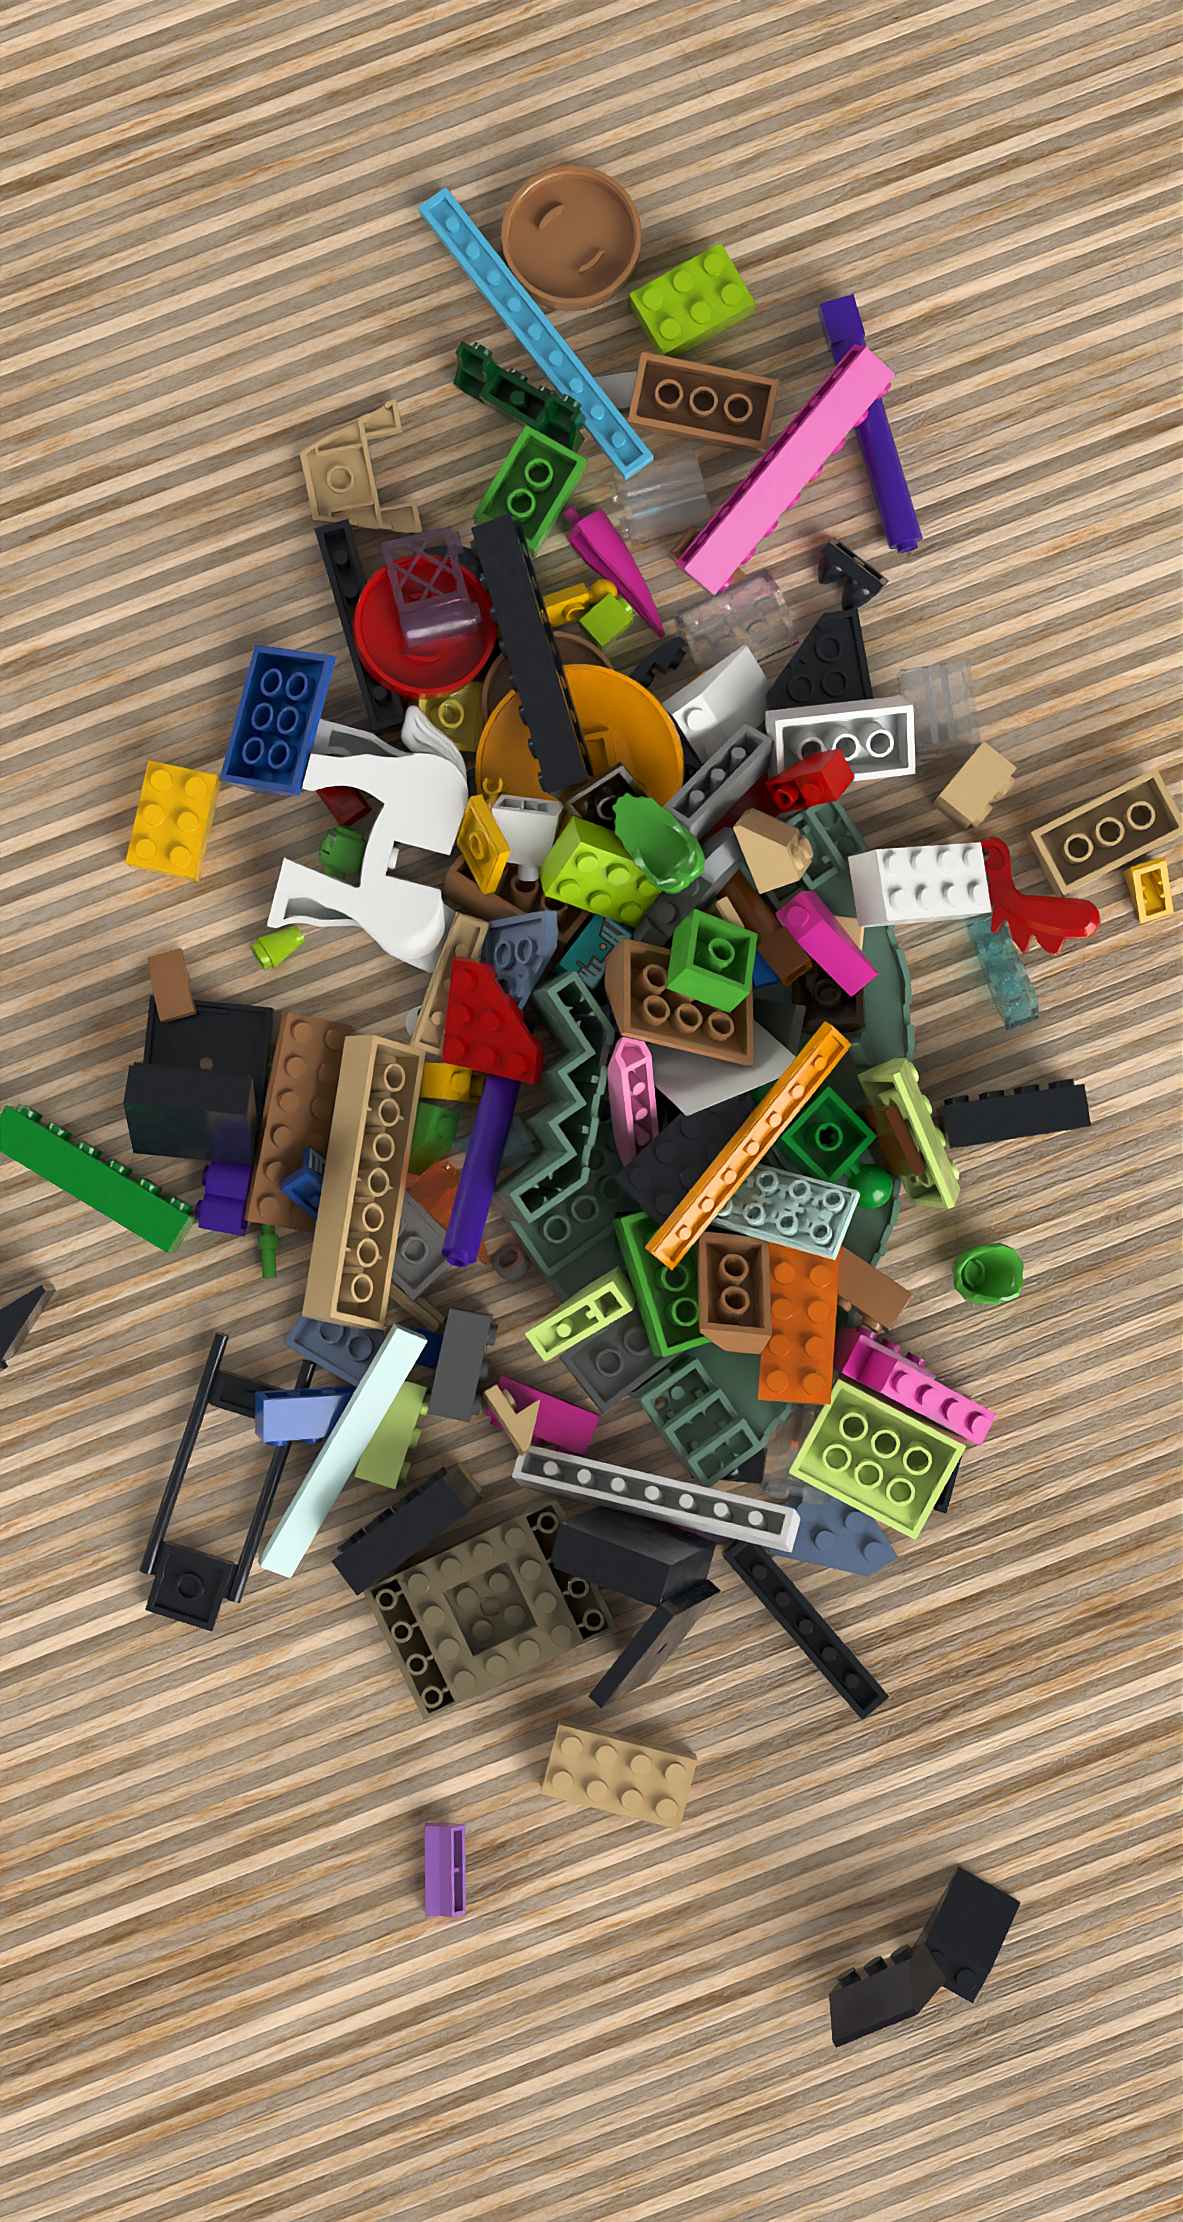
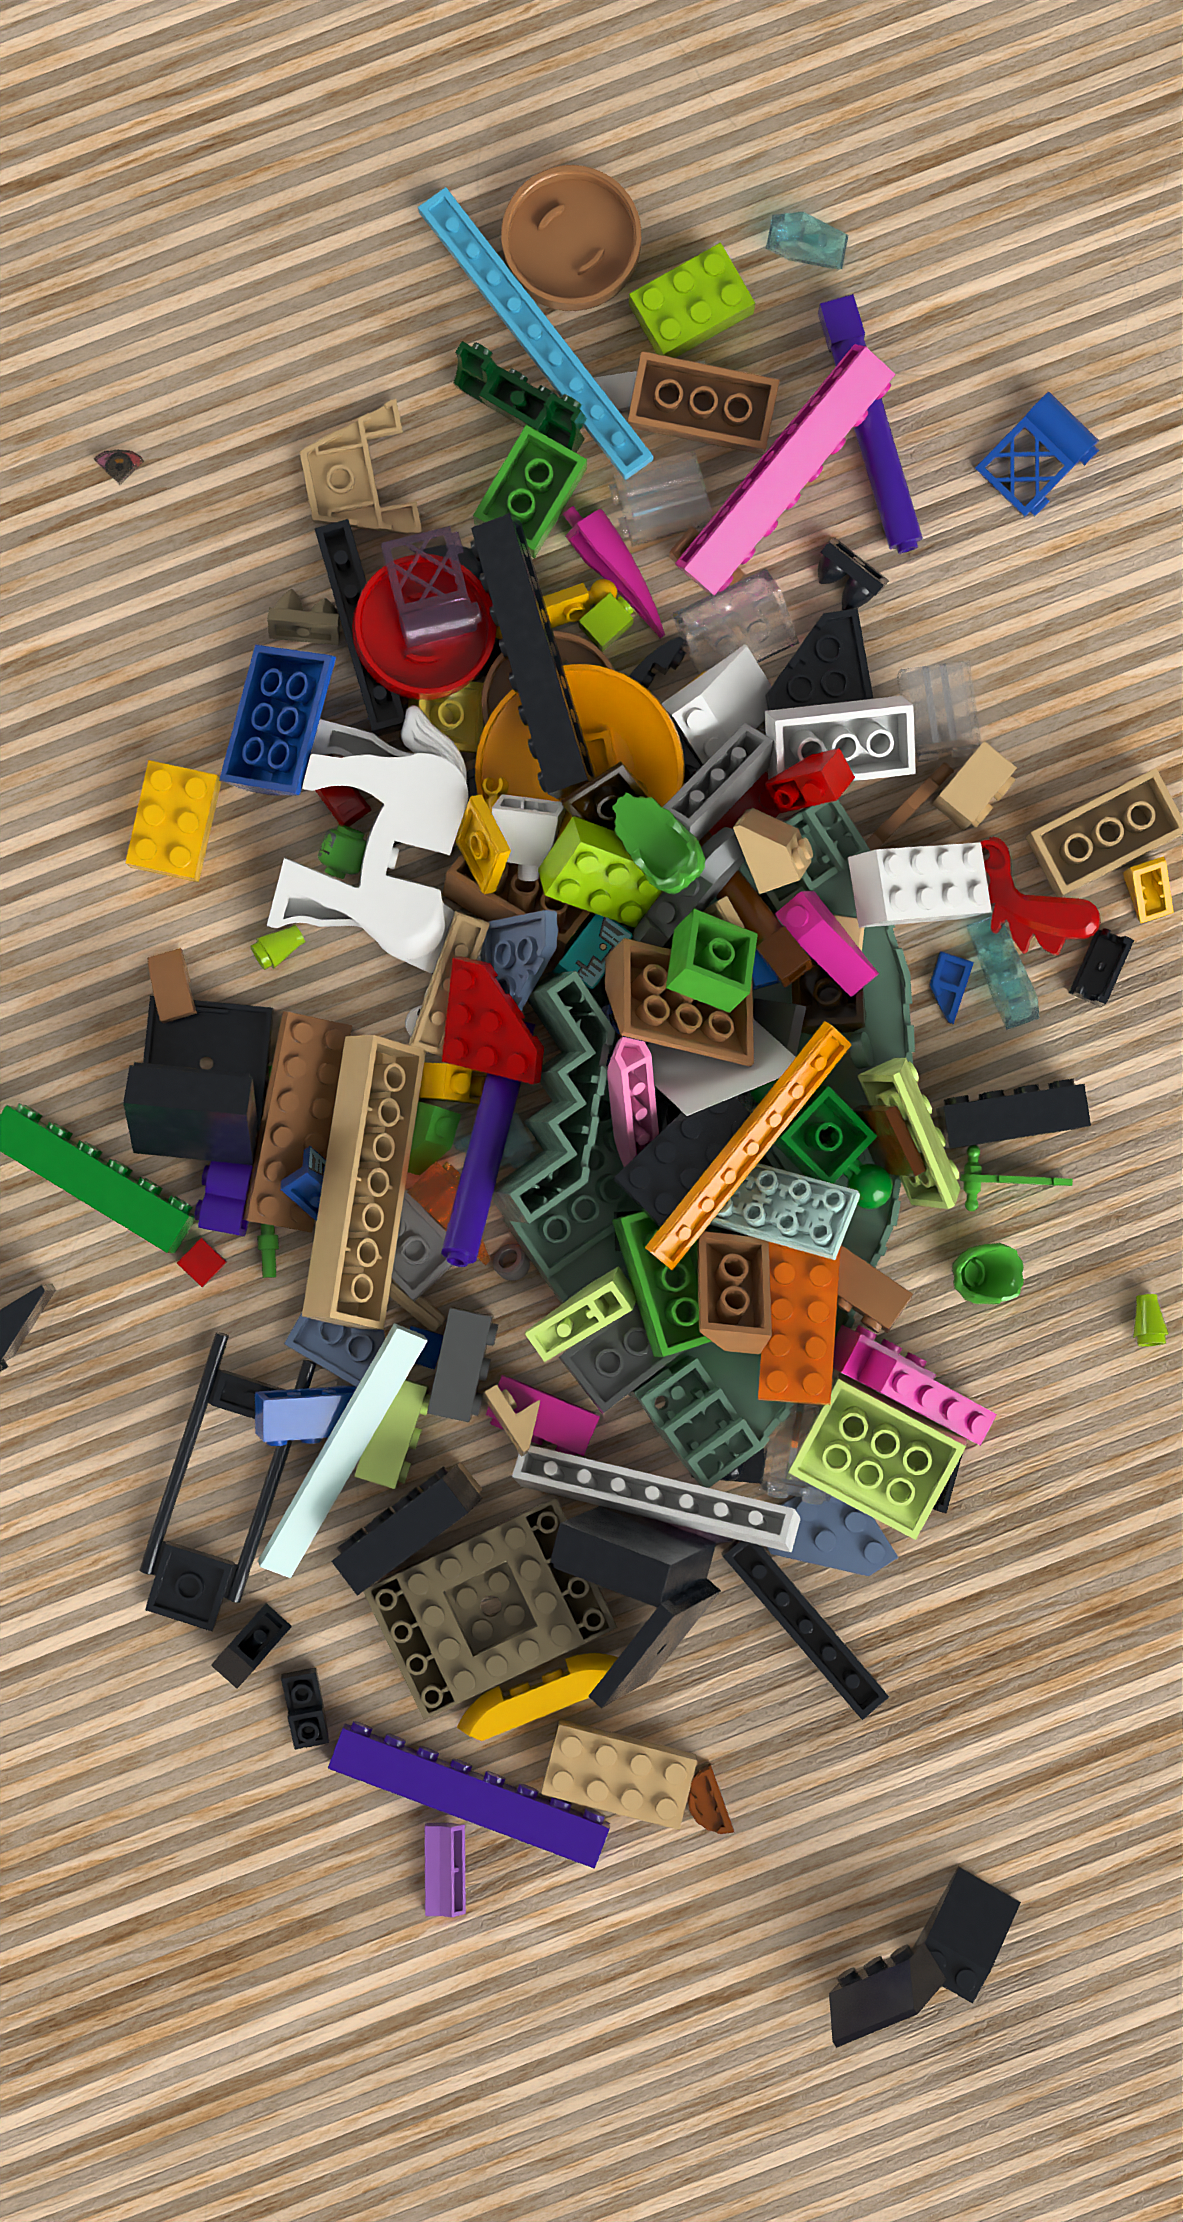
none -> clear smoke tile [94,449,144,485]
none -> red tile [177,1238,227,1287]
none -> black slope [211,1603,292,1689]
none -> dark tan tile [267,589,340,645]
none -> black slope [281,1667,330,1750]
none -> dark purple brick [328,1721,610,1869]
none -> yellow brick [457,1653,618,1741]
none -> dark orange tile [688,1764,734,1834]
none -> clear light blue slope [766,212,849,269]
none -> medium nougat piece [865,762,954,851]
none -> blue tile [929,951,974,1025]
none -> bright green piece [960,1145,1073,1212]
none -> blue piece [975,392,1099,517]
none -> black hinge [1069,928,1134,1007]
none -> lime cone [1133,1294,1169,1347]

